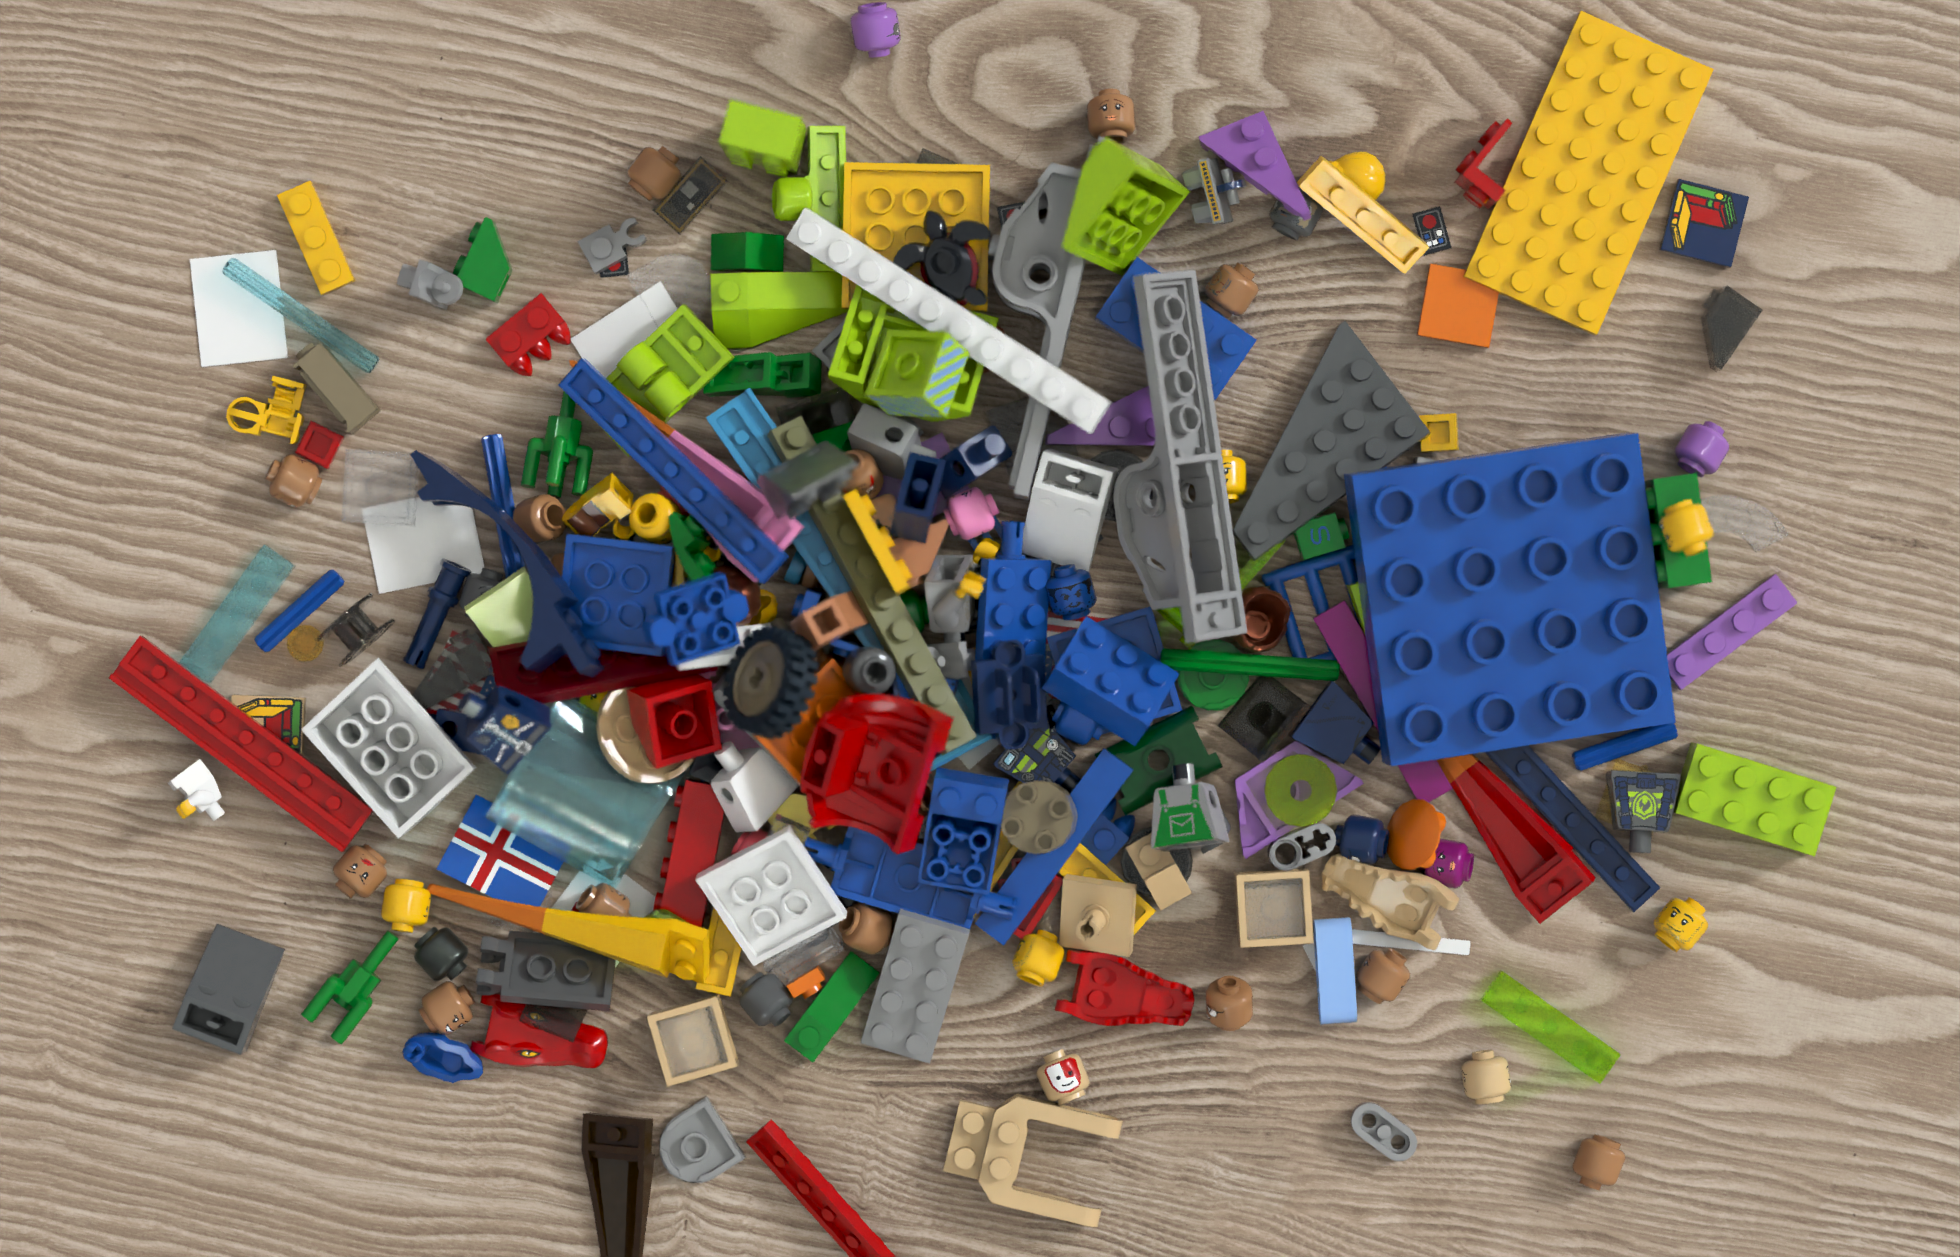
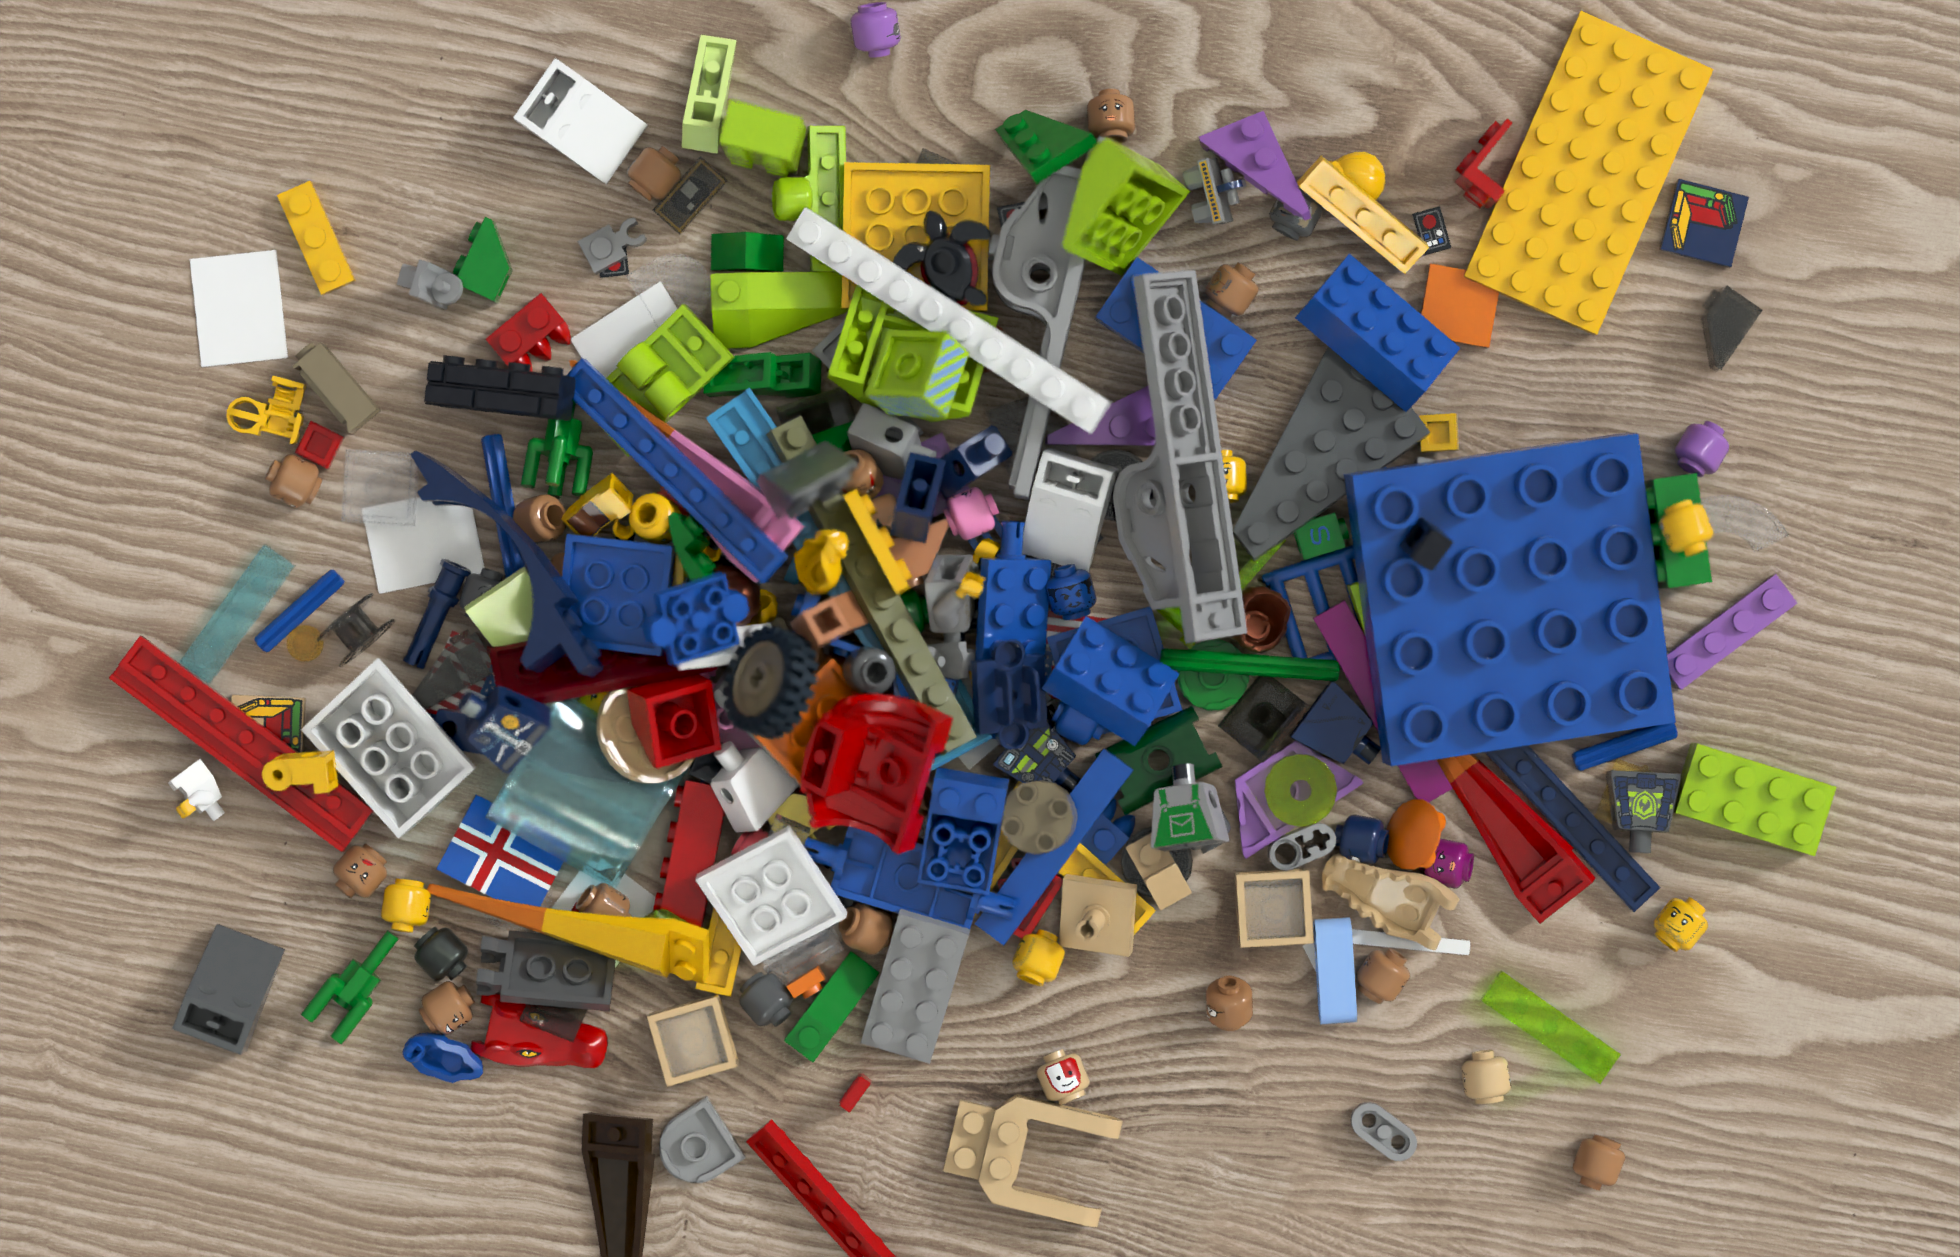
clear light blue axle [222,258,379,373] -> none
red animal [1055,950,1194,1026] -> none
none -> yellow leg [262,750,338,794]
none -> black brick [424,355,576,421]
none -> white slope [513,58,648,185]
none -> yellowish green slope [682,35,736,154]
none -> yellow hair [793,529,849,596]
none -> red tile [839,1073,872,1113]
none -> green wing [995,110,1097,184]
none -> blue brick [1295,253,1460,412]
none -> black slope [1400,517,1454,571]

